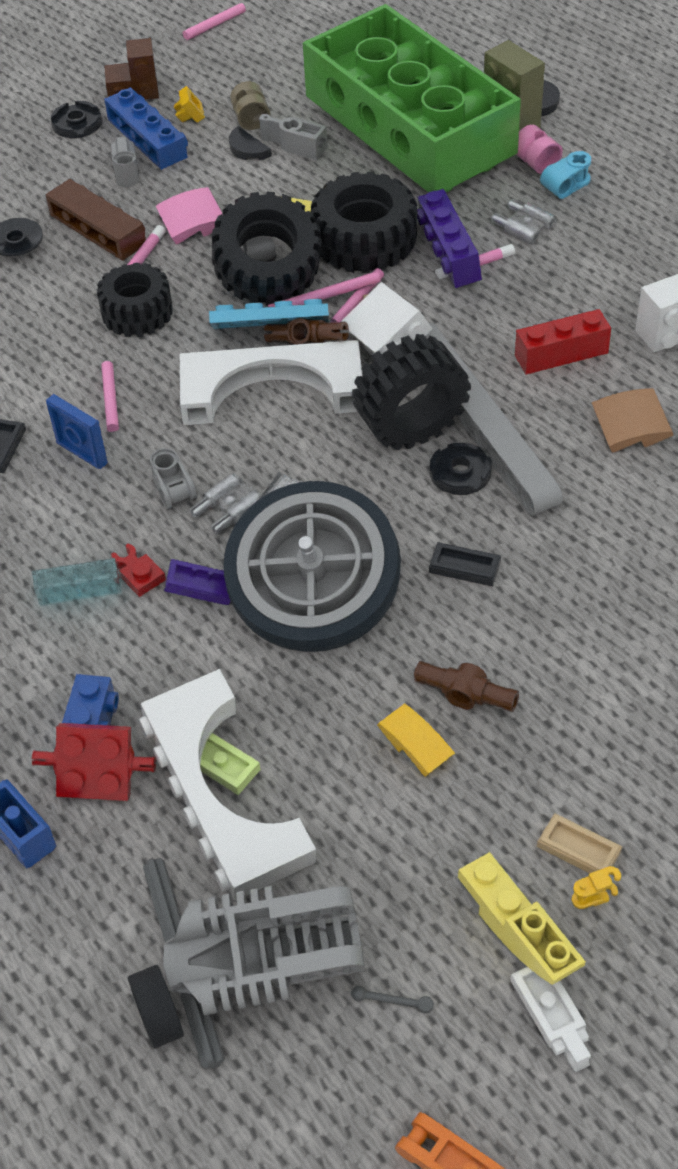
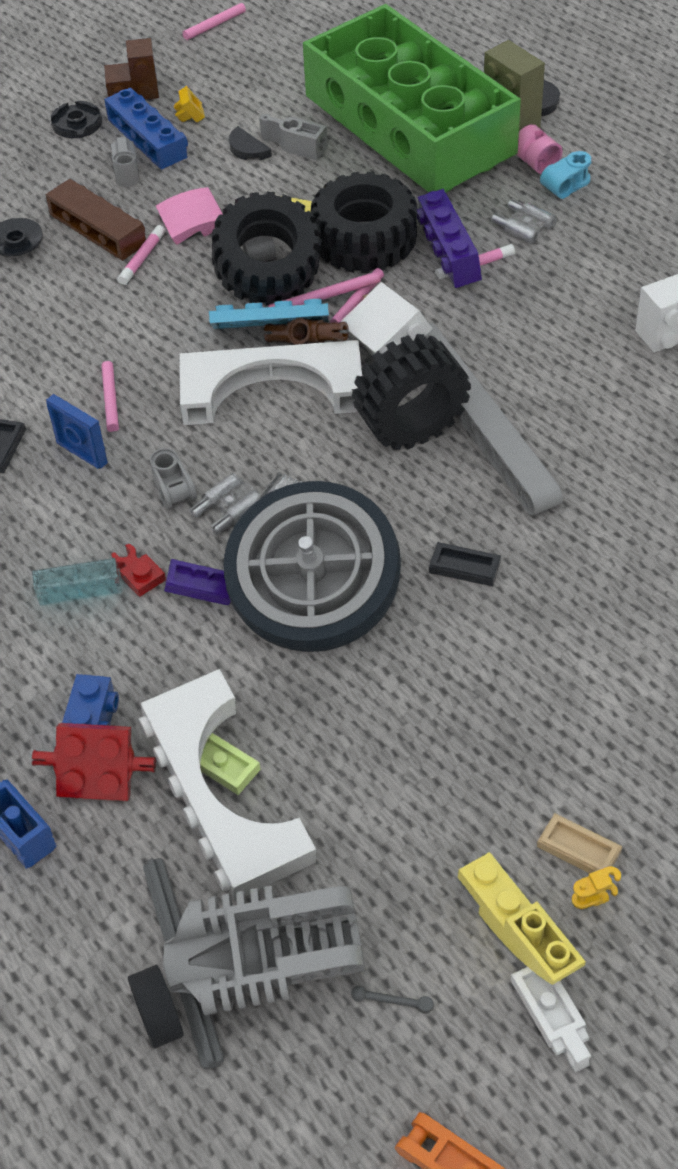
black tyre [97,263,173,337] -> none
dark tan wheel [230,81,270,130] -> none
yellow slope [377,703,455,777] -> none
reddish brown pin [414,661,519,712] -> none
black tile [430,443,492,495] -> none
red brick [515,309,612,375] -> none
medium nougat slope [591,388,674,453] -> none

